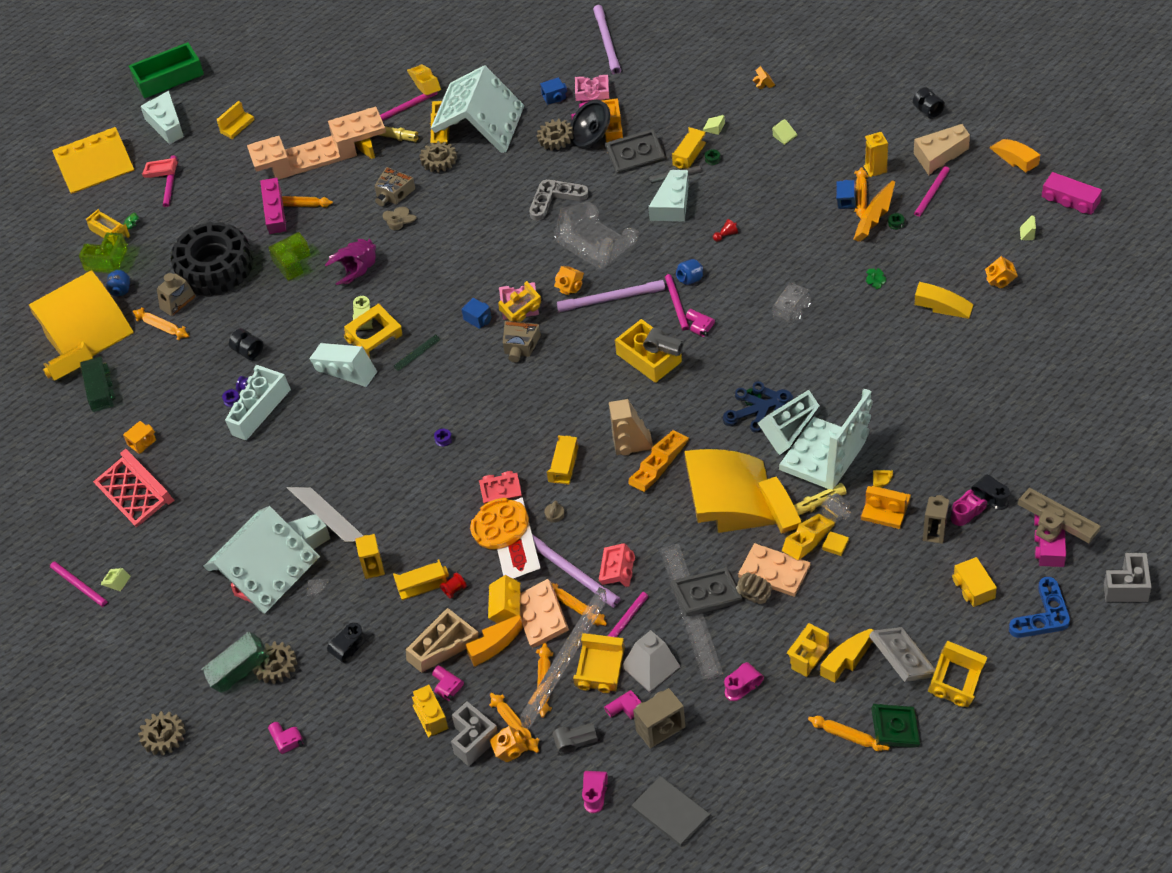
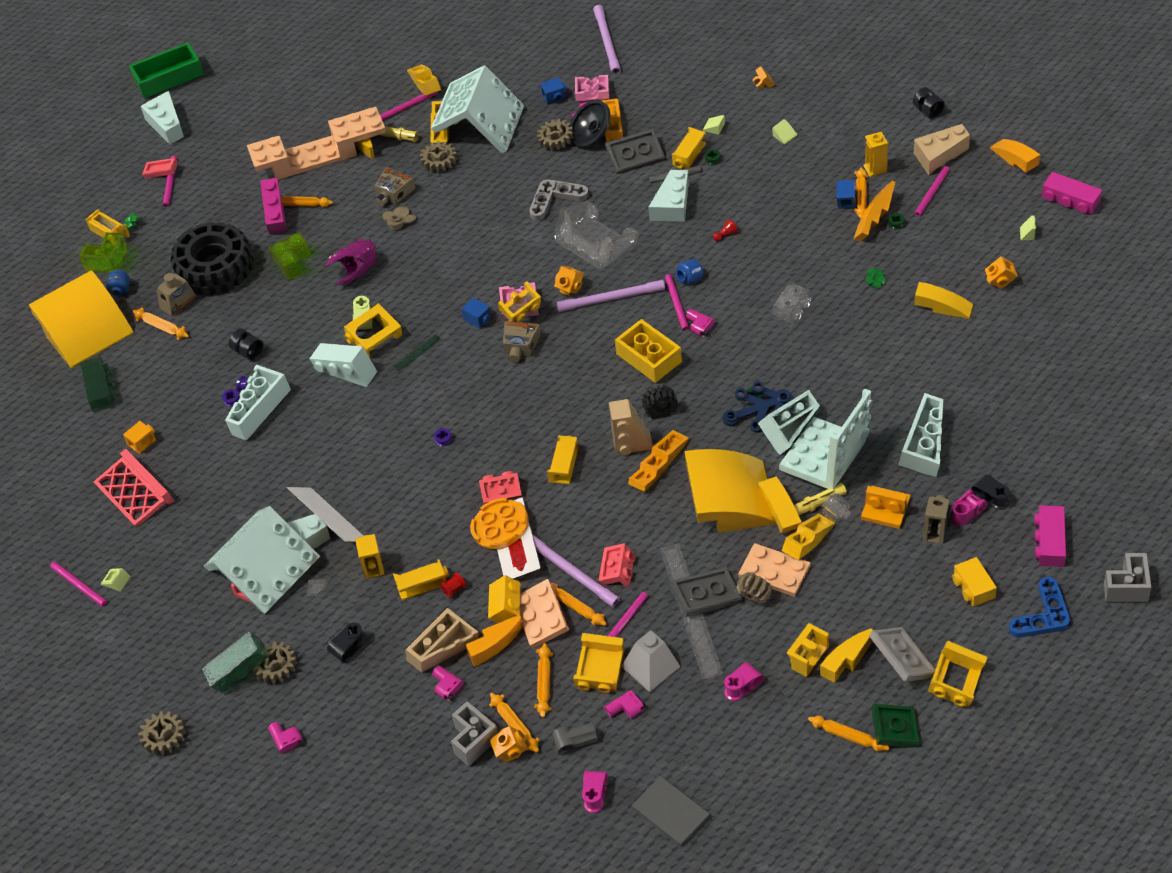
yellow window [43,341,94,381] -> none
yellow slope [52,127,135,194] -> none
yellow panel [217,101,255,139] -> none
yellow window [412,685,449,738] -> none
clear tile [520,587,607,729] -> none
dark tan tile [545,501,565,522] -> none
dark tan brick [633,688,685,749] -> none
dark grey piece [643,328,684,356] -> none
yellow tile [822,531,849,556] -> none
yellow tile [873,470,893,488] -> none
dark tan plate [1018,488,1101,543] -> none
none -> black tyre [641,385,678,419]
none -> light aqua wedge [898,393,943,477]

